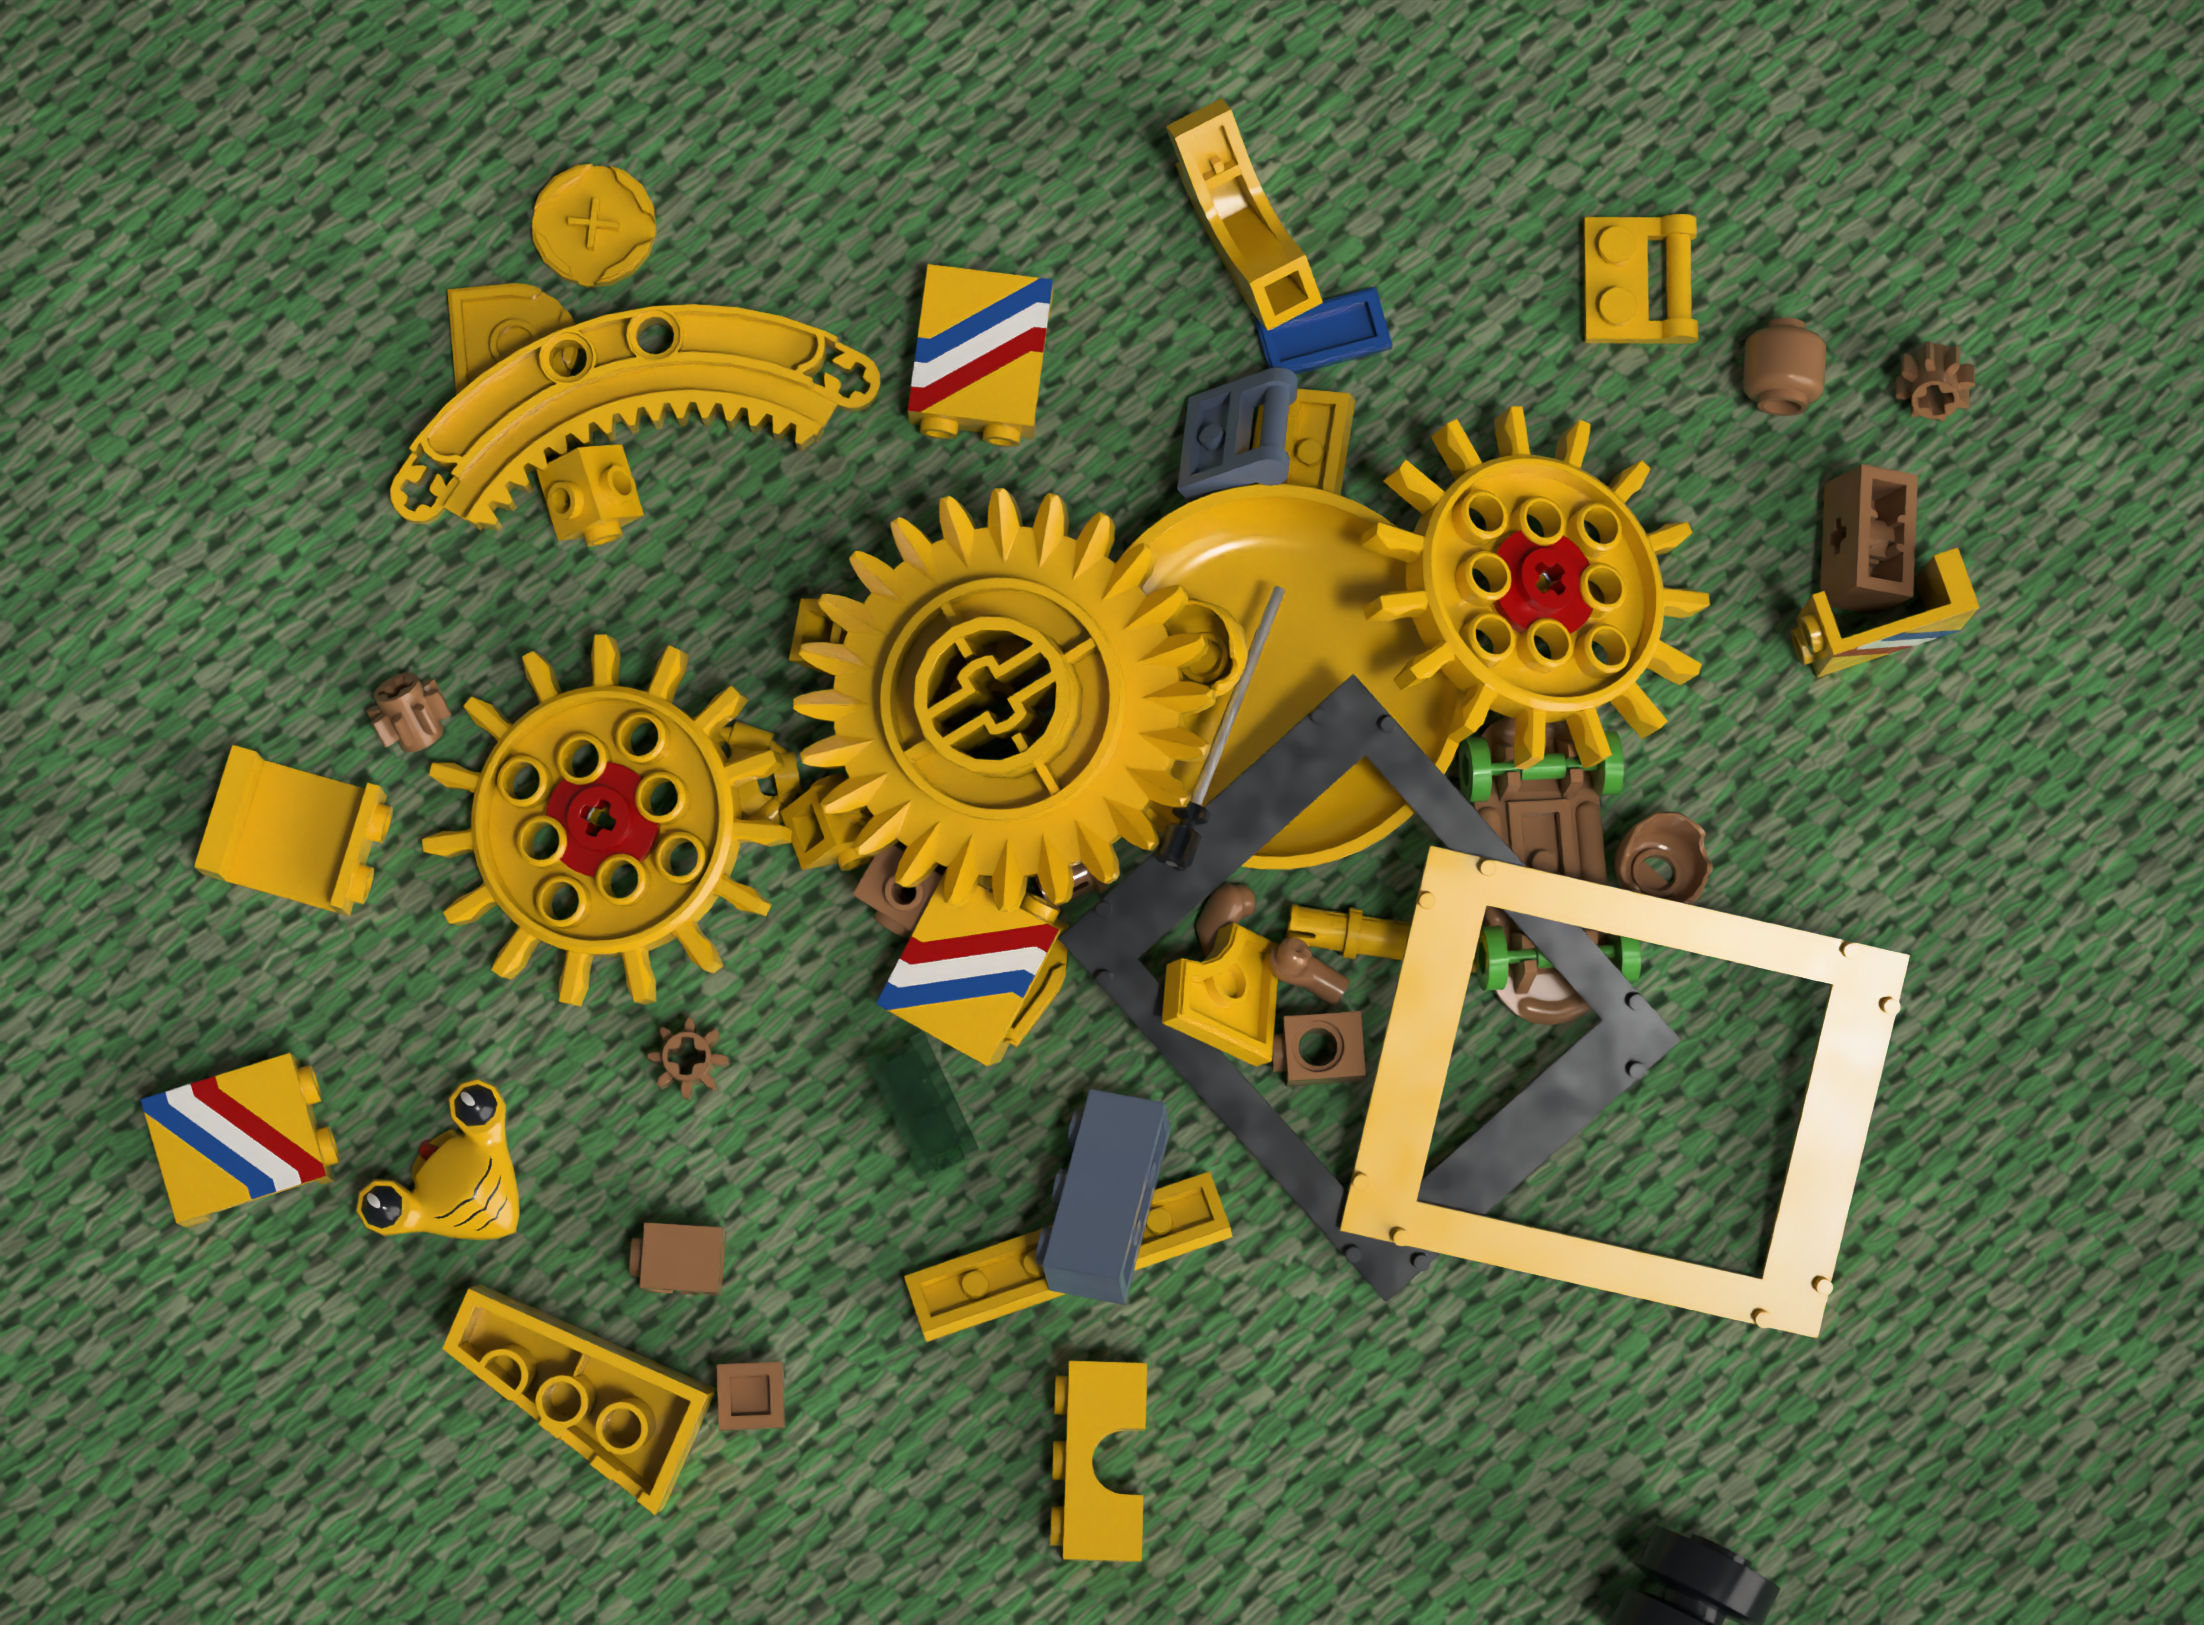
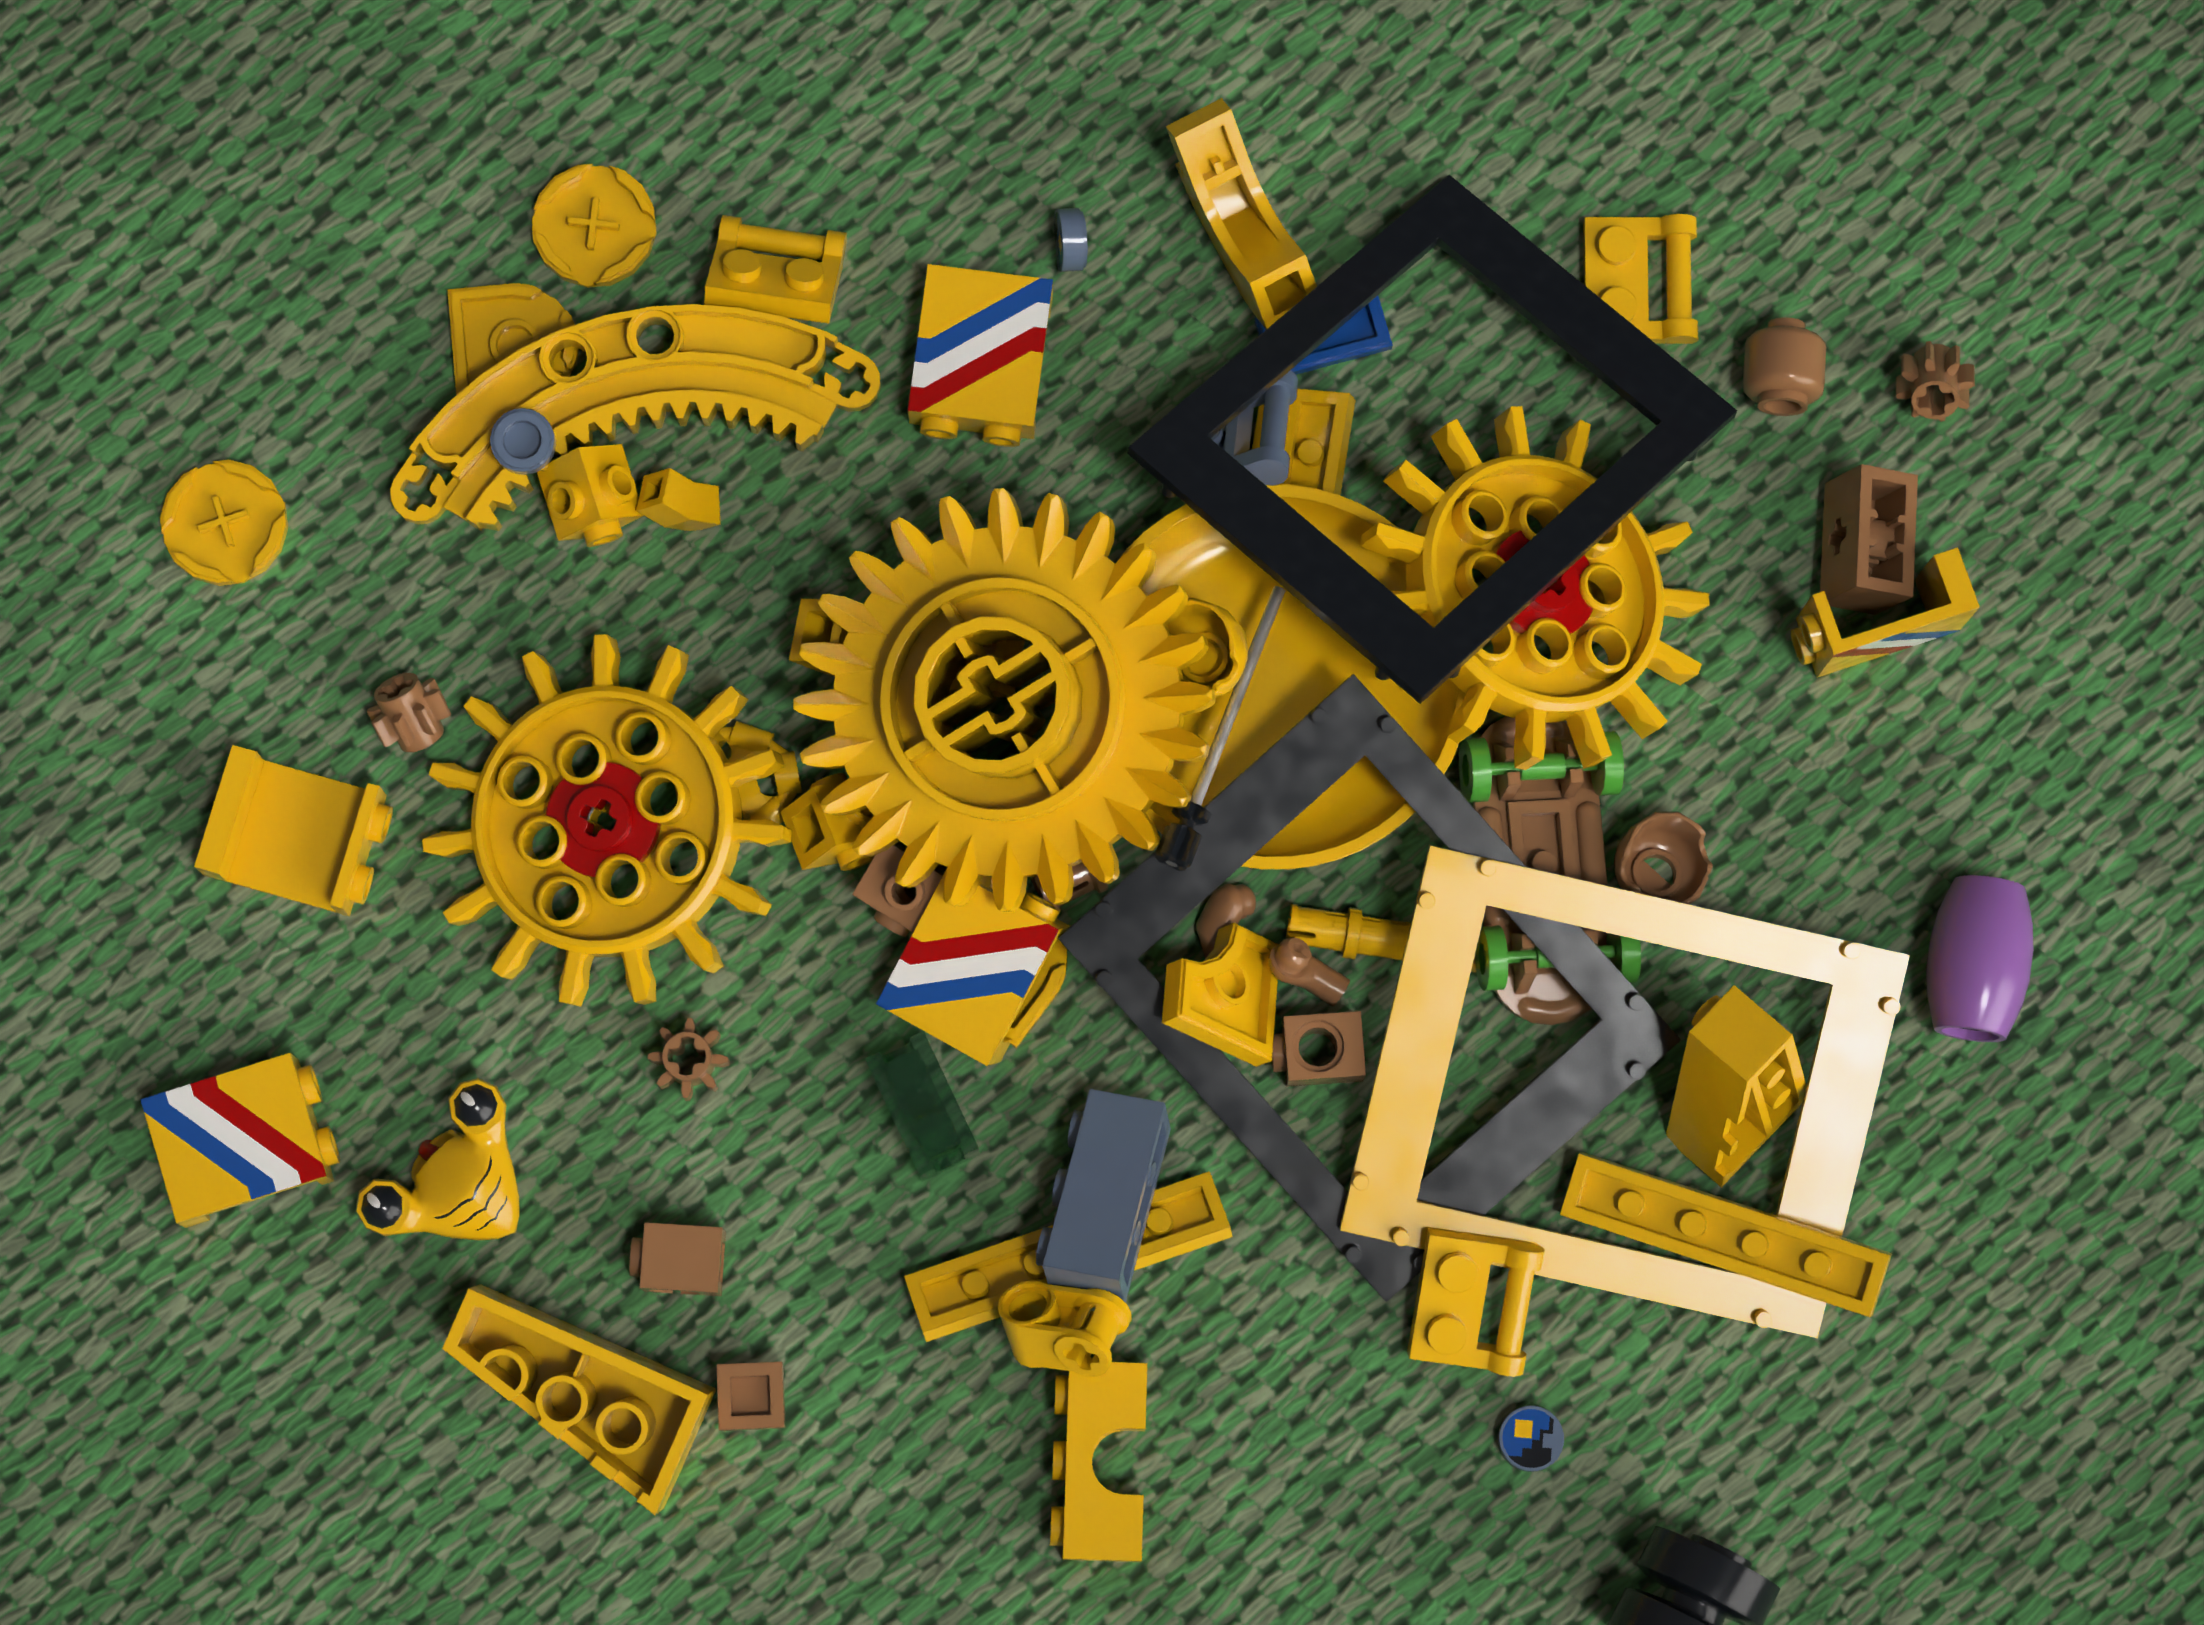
none -> yellow tile [160,459,288,586]
none -> sand blue tile [490,408,556,475]
none -> yellow piece [636,468,721,531]
none -> yellow plate [704,215,847,324]
none -> yellow piece [998,1281,1132,1376]
none -> sand blue tile [1054,208,1088,272]
none -> black door [1127,175,1738,704]
none -> yellow plate [1407,1228,1545,1377]
none -> tile [1498,1406,1564,1472]
none -> yellow plate [1560,1152,1892,1317]
none -> yellow wedge [1666,985,1807,1188]
none -> medium lavender piece [1926,875,2034,1042]

